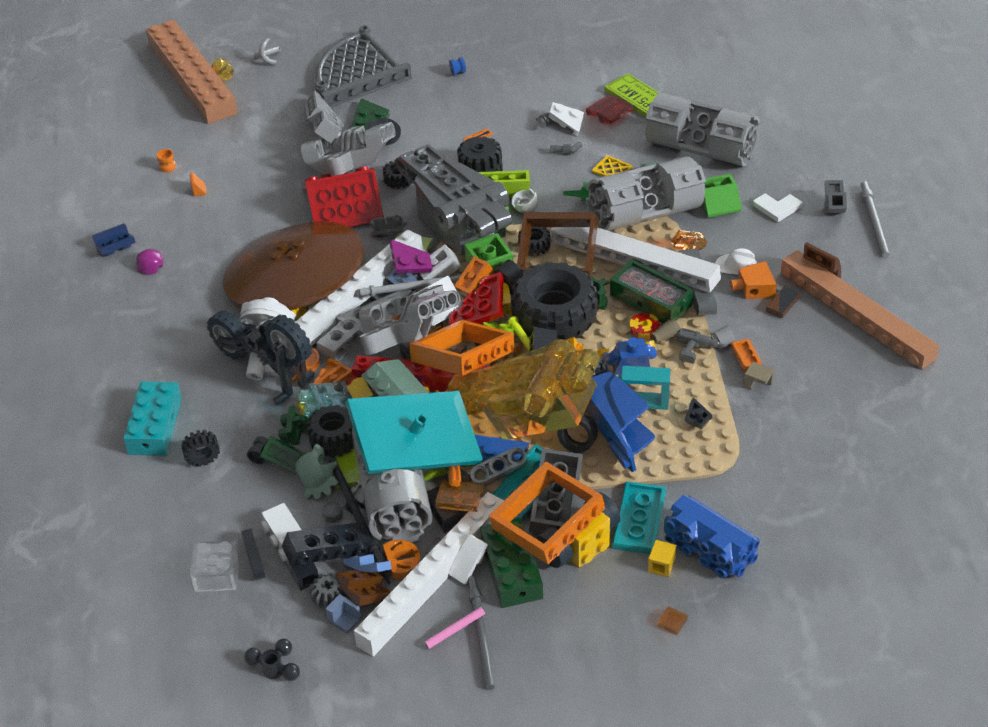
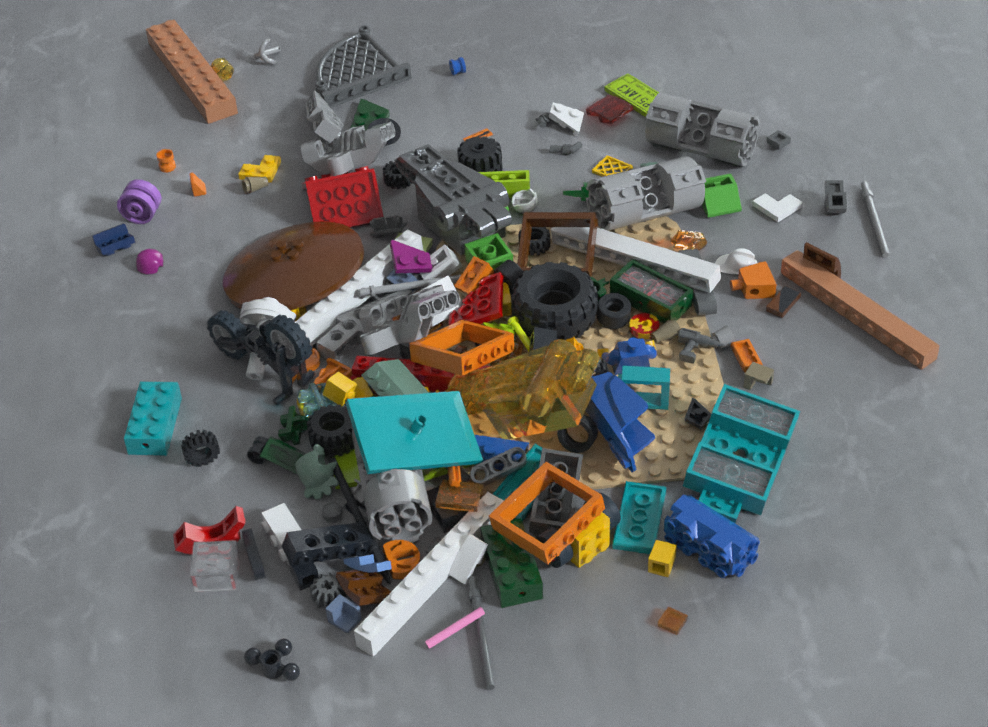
none -> medium lavender wheel [117,179,162,224]
none -> red arch [173,506,245,555]
none -> yellow plate [238,155,281,183]
none -> dark tan cone [242,176,268,194]
none -> yellow brick [322,372,357,407]
none -> black tyre [597,293,631,329]
none -> teal piece [683,384,800,523]
none -> dark grey plate [767,130,791,150]

